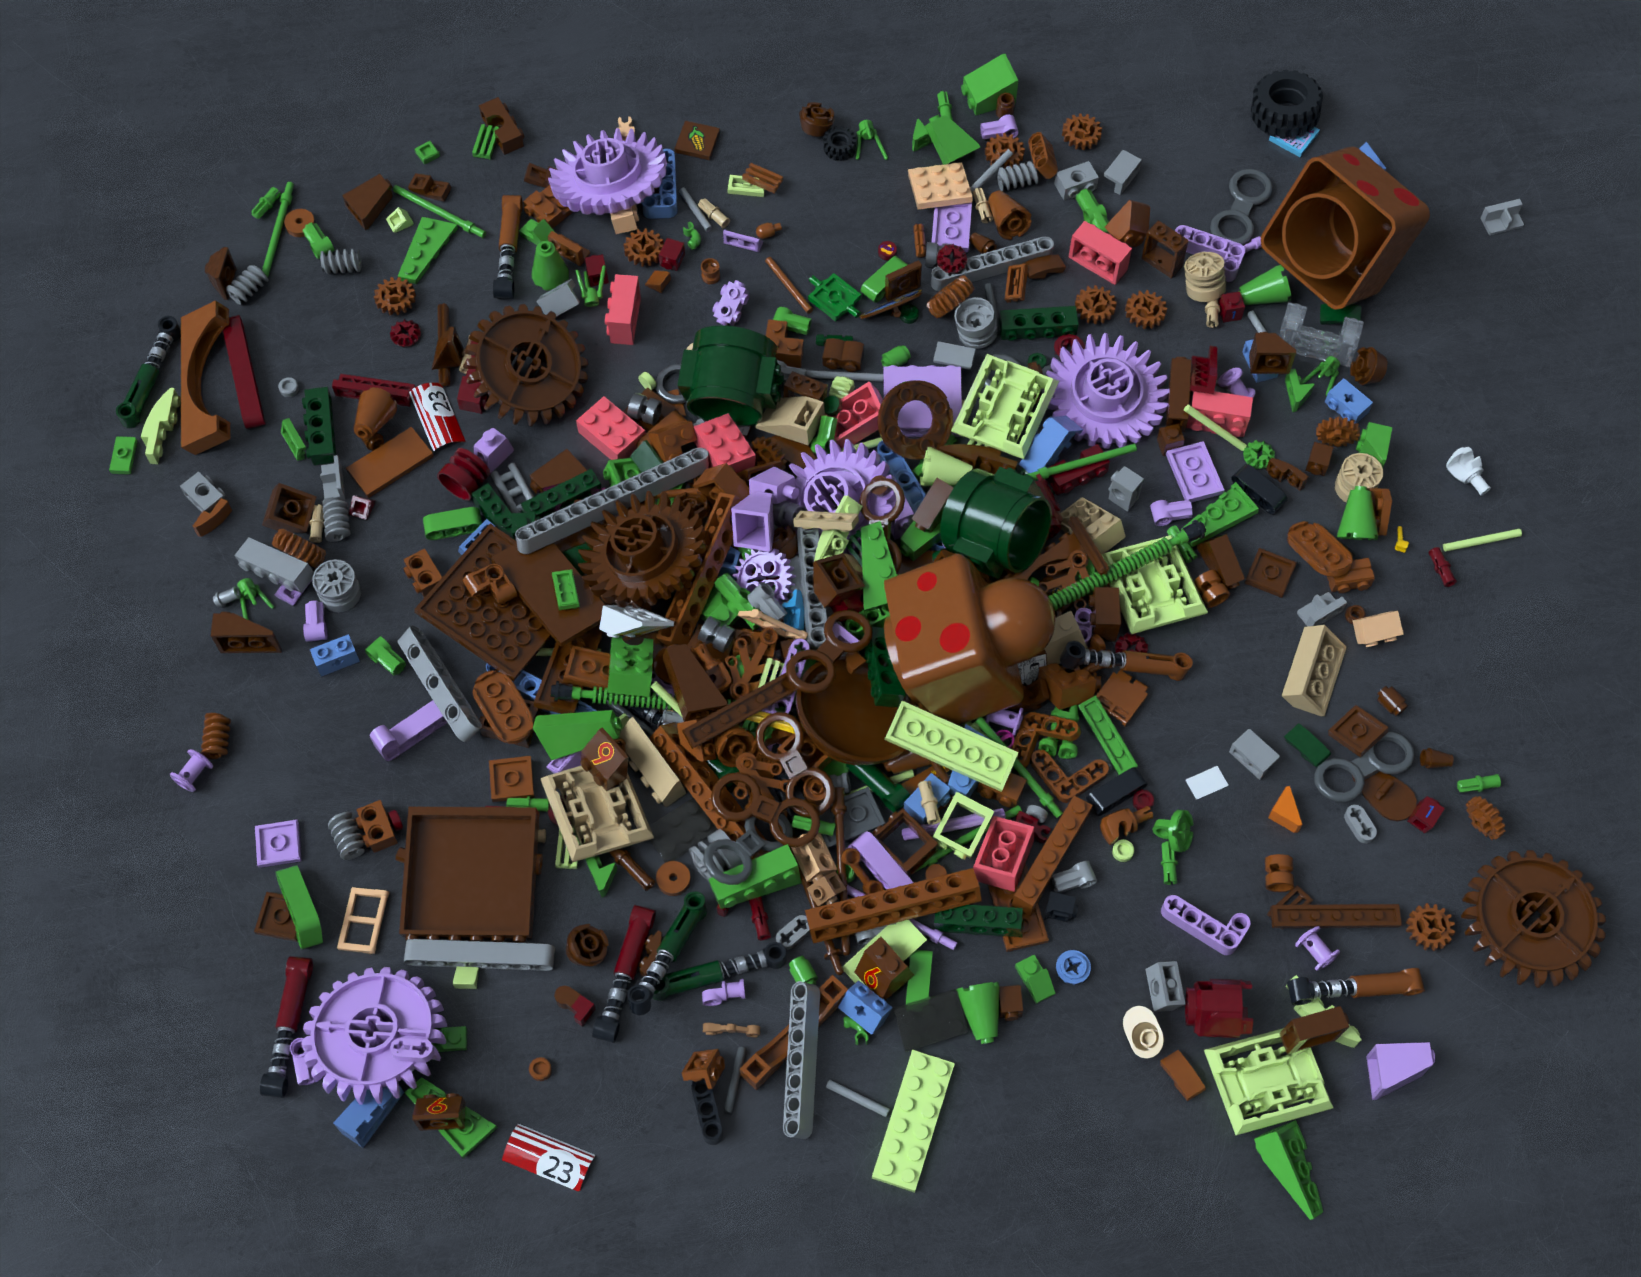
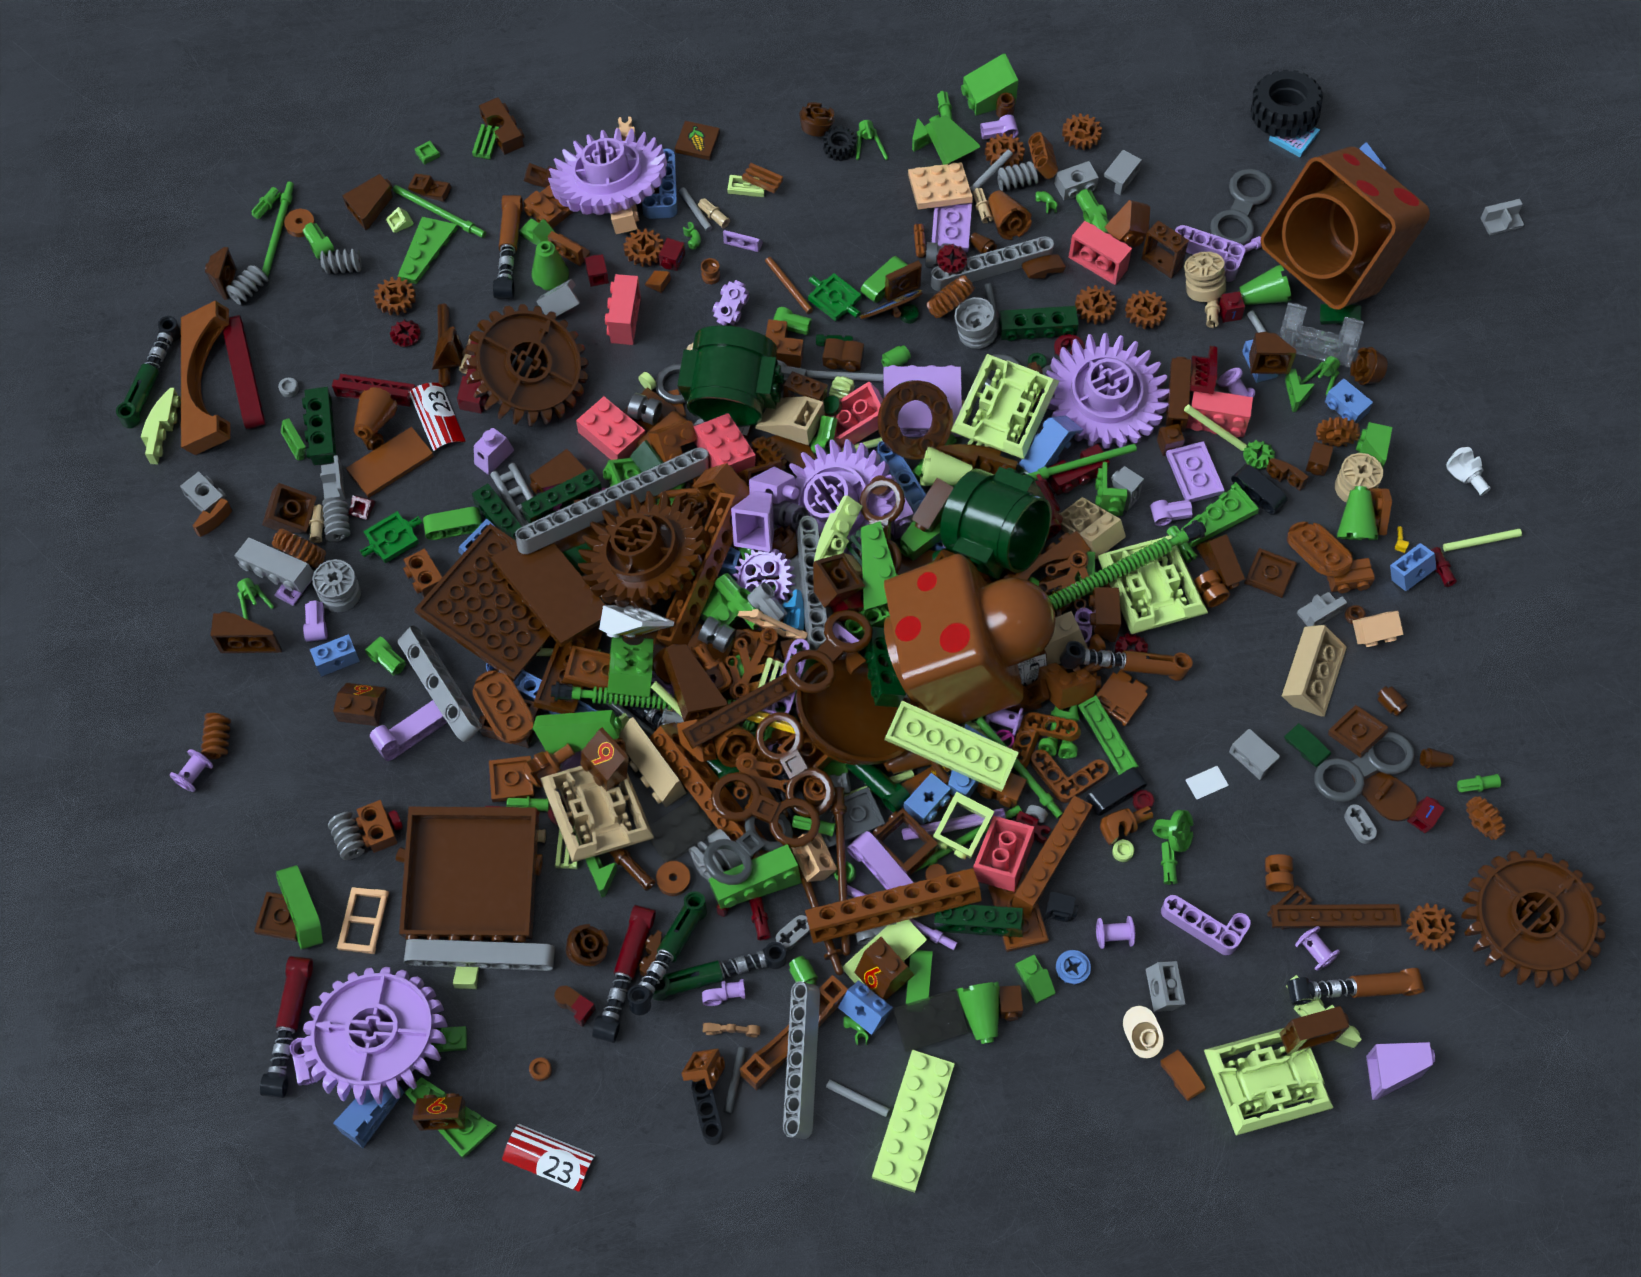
bright green plate [109,436,137,474] -> none
light grey pin [213,586,241,607] -> none
lavender tile [255,820,301,868] -> none
lavender beam [390,1037,434,1063] -> none
dark red wheel [437,448,491,501] -> none
dark orange piece [462,564,517,605] -> none
dark green bracket [511,511,540,534] -> none
bright green plate [552,569,579,610] -> none
bright green plant [576,265,606,307] -> none
dark orange cylinder [756,222,782,239] -> none
tan plate [793,511,859,532] -> none
medium nougat brick [807,871,846,906] -> none
dark orange bar [841,848,884,895] -> none
dark red tile [878,241,897,260] -> none
tan pin [918,781,941,825] -> none
light grey panel [933,342,975,369] -> none
dark orange tile [1005,264,1028,303] -> none
light grey piece [1051,861,1097,893] -> none
reddish brown axle [1068,516,1110,575] -> none
dark red piece [1185,979,1253,1038] -> none
bright green wedge [1254,1120,1323,1220] -> none
orange slope [1268,786,1302,833] -> none
none -> reddish brown slope [333,683,387,726]
none -> green plate [360,511,422,563]
none -> dark orange piece [523,743,575,788]
none -> bright green arm [1035,191,1057,214]
none -> bright green bracket [1095,462,1127,517]
none -> lavender hose [1096,916,1135,949]
none -> medium blue brick [1390,543,1436,591]

